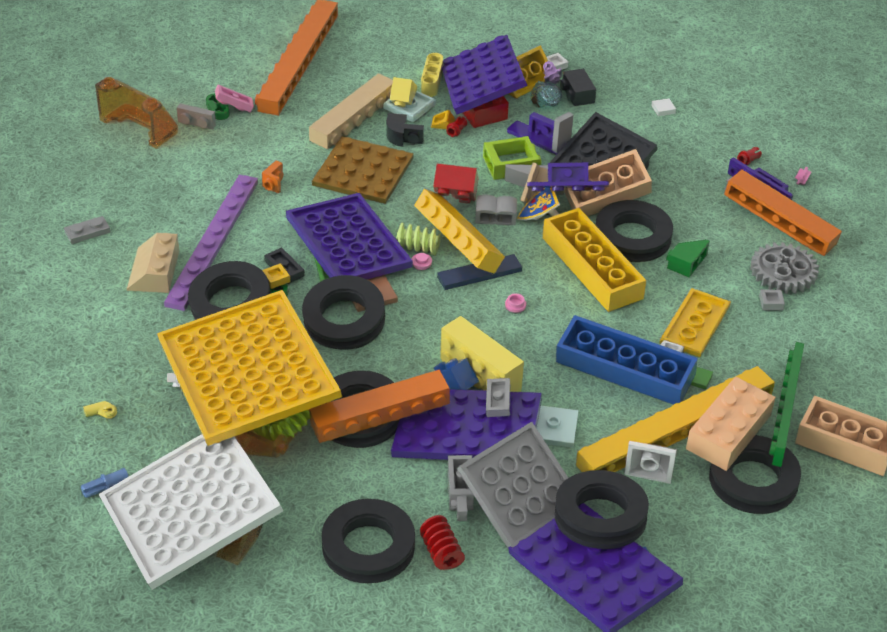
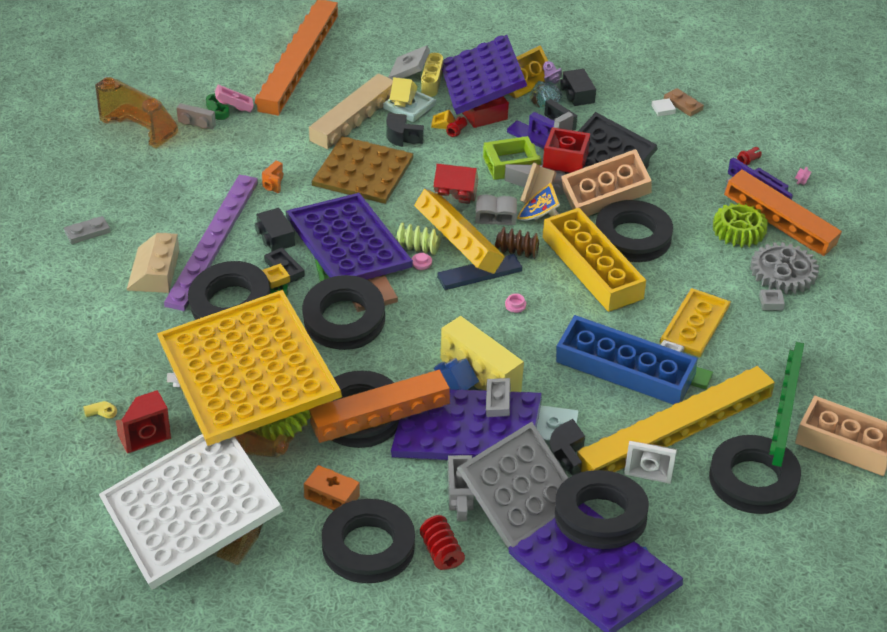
medium blue axle [81,468,129,498] -> none
dark purple bracket [527,162,609,192] -> none
white plate [547,53,568,70] -> none
green slope [666,239,710,277] -> none
light nougat brick [686,376,776,471] -> none
none -> red slope [116,390,171,454]
none -> black brick [255,207,295,251]
none -> orange brick [304,465,360,511]
none -> light grey plate [388,45,430,80]
none -> reddish brown piece [495,226,539,259]
none -> red slope [542,127,591,173]
none -> black plate [544,98,578,131]
none -> black brick [549,419,585,476]
none -> medium nougat plate [664,88,704,117]
none -> lime gear [713,202,768,248]

